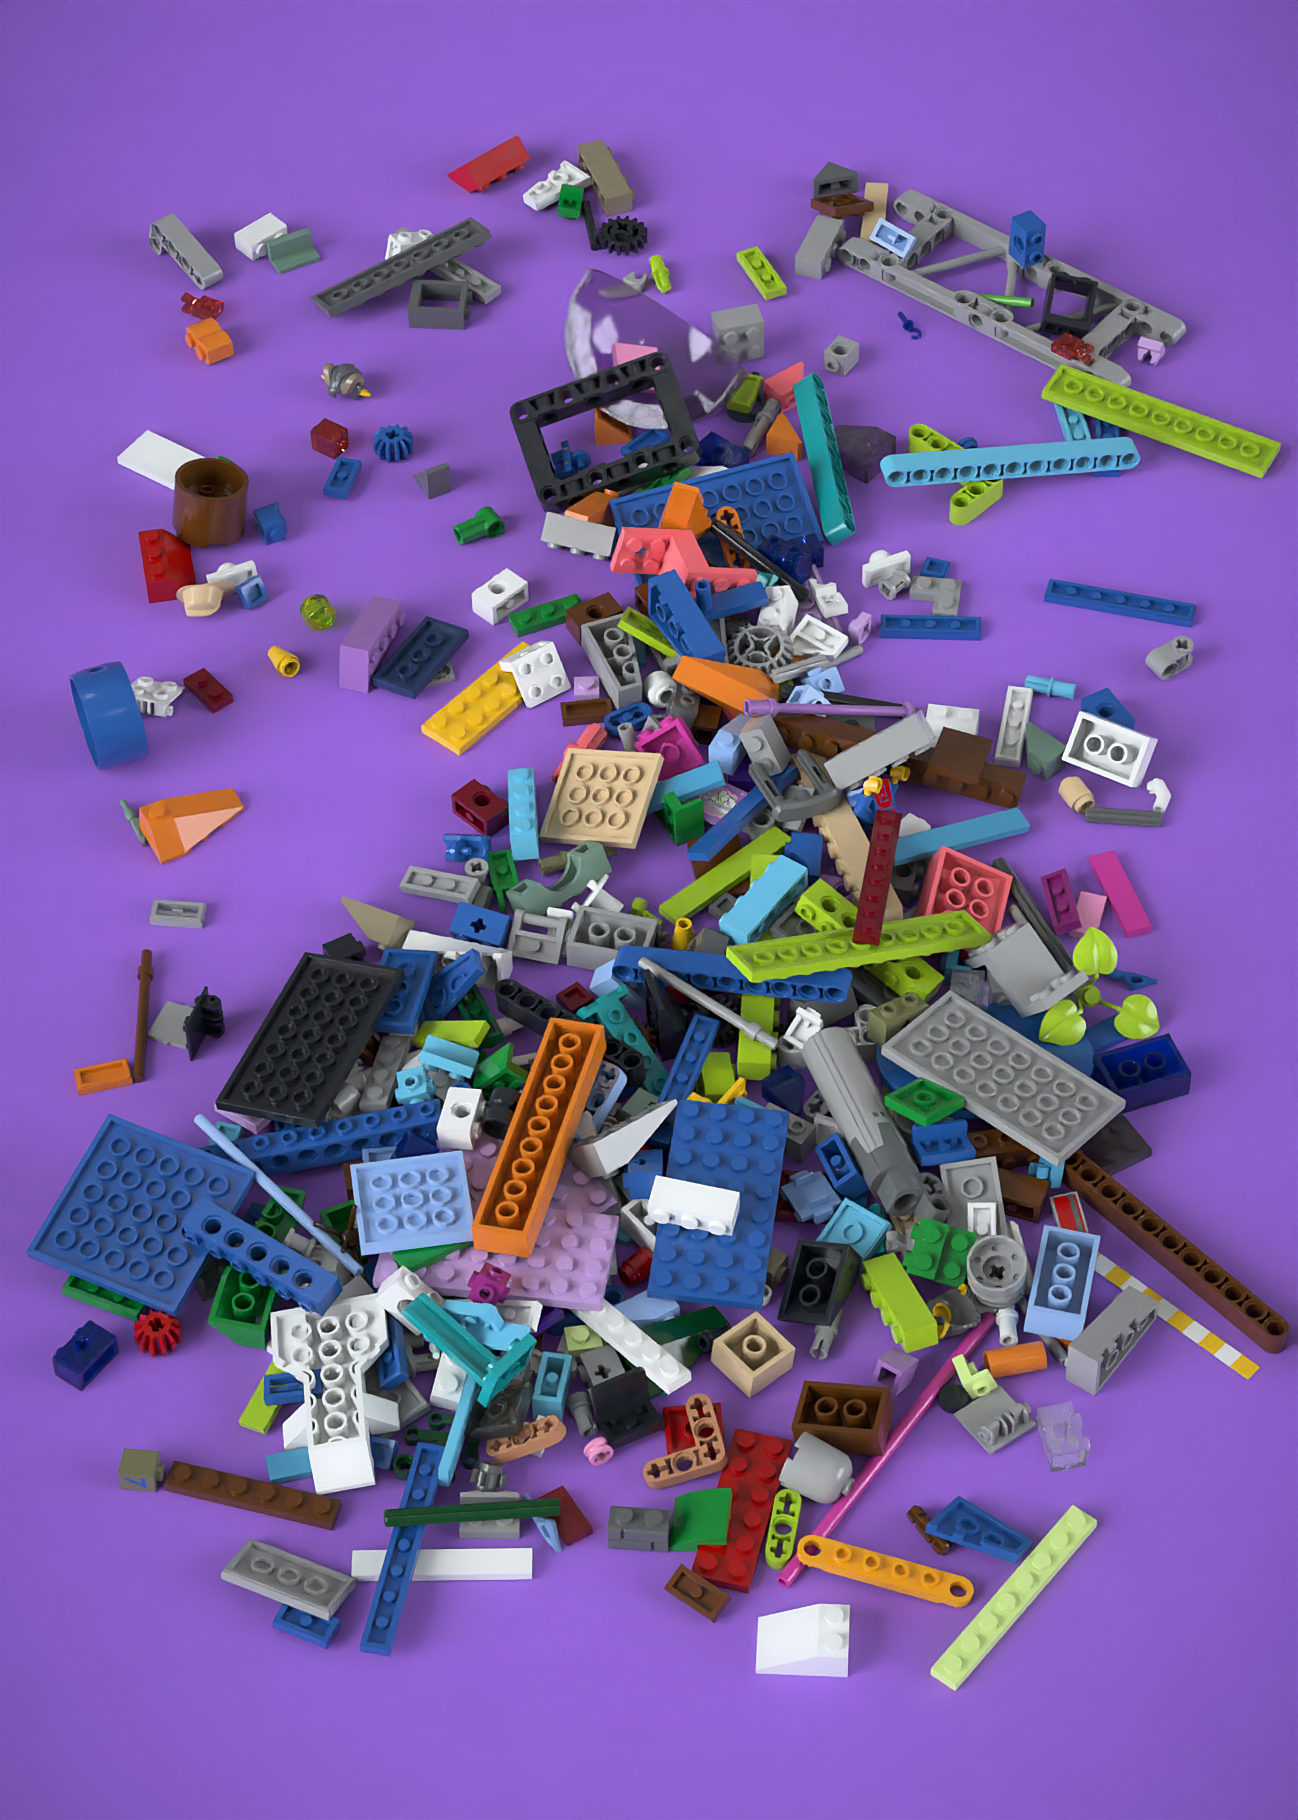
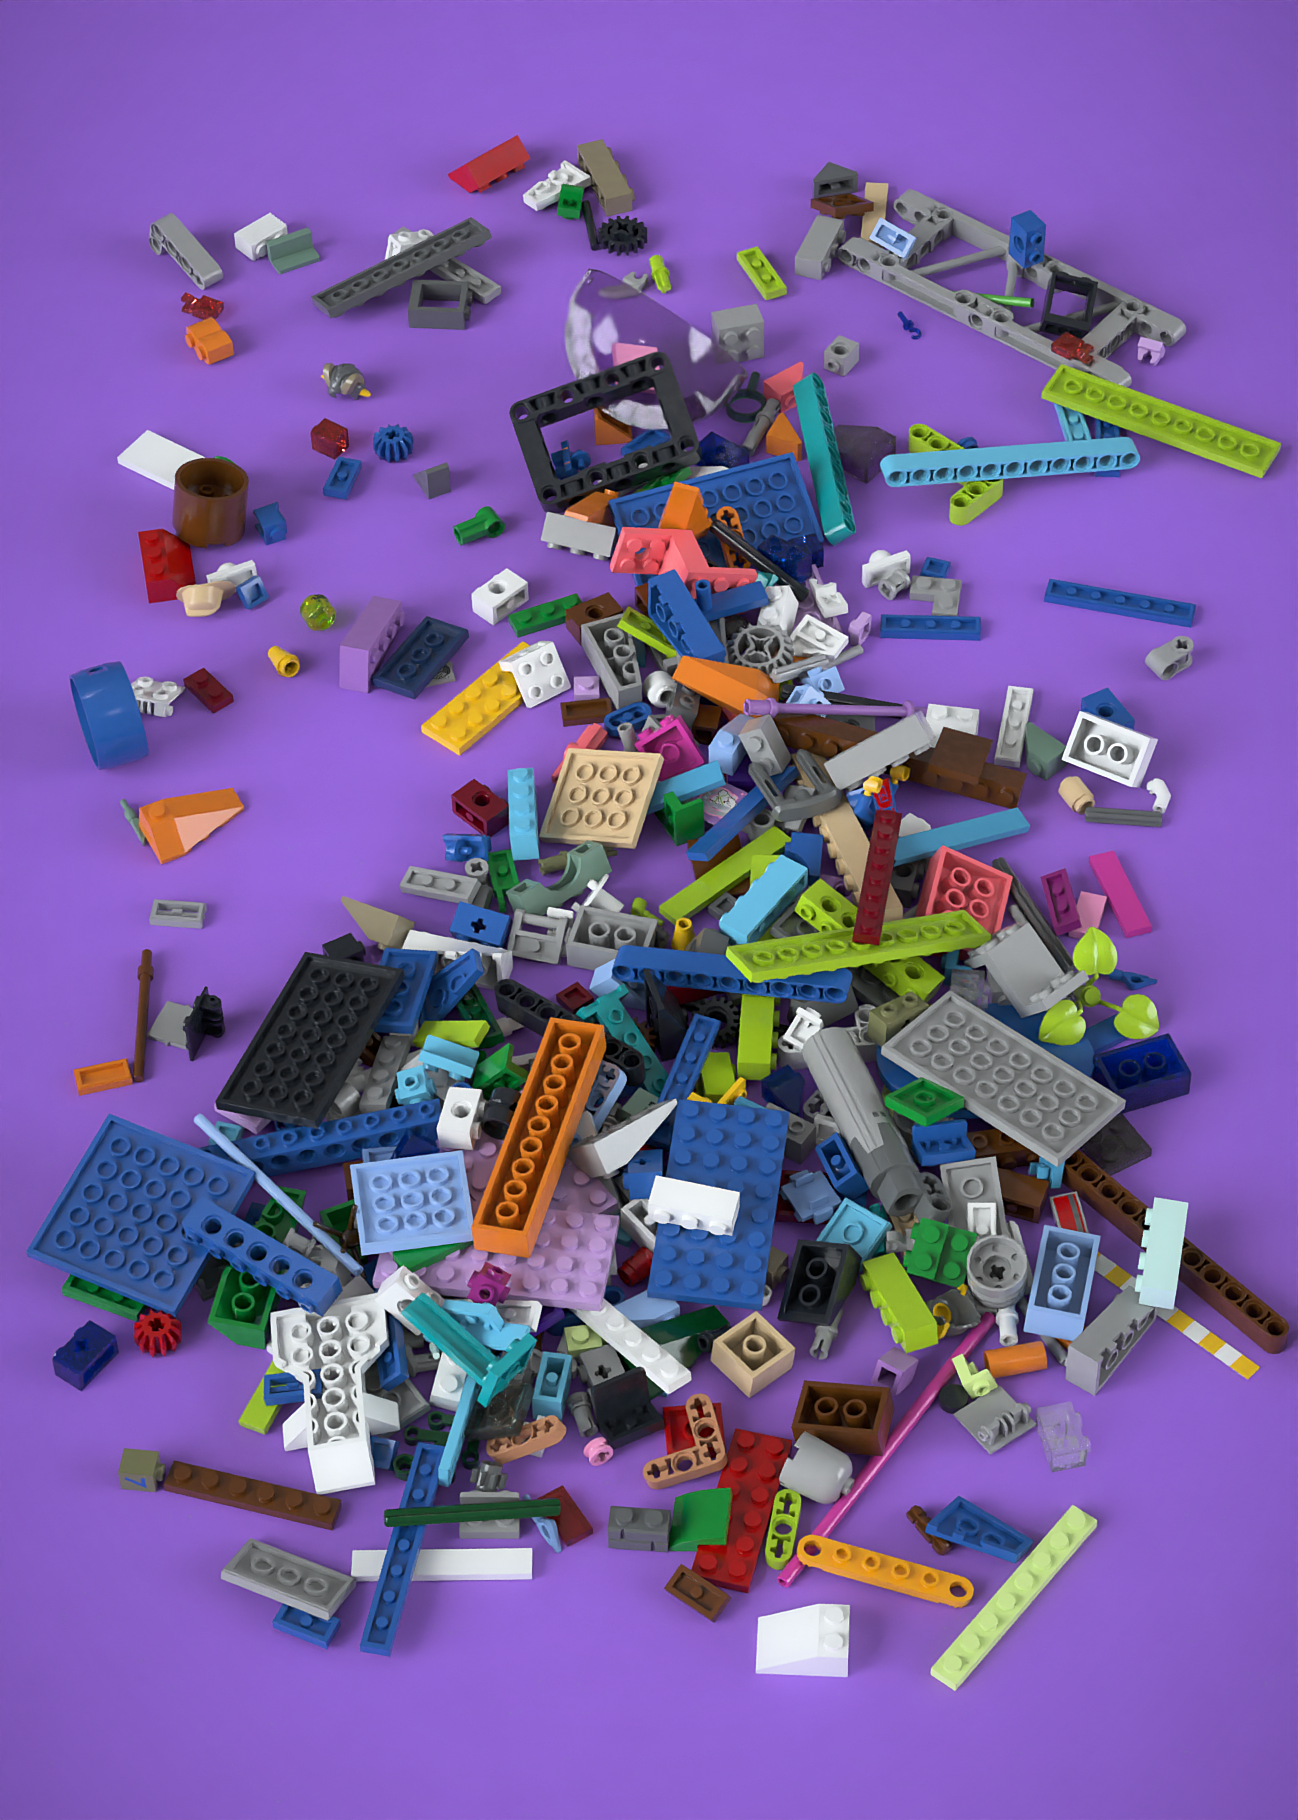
dark azure tile [265,1447,313,1484] -> none
light grey bar [638,956,780,1050] -> none
lime tile [727,372,764,414] -> none
medium azure axle [1025,675,1076,700] -> none
none -> light aqua brick [1135,1197,1188,1309]

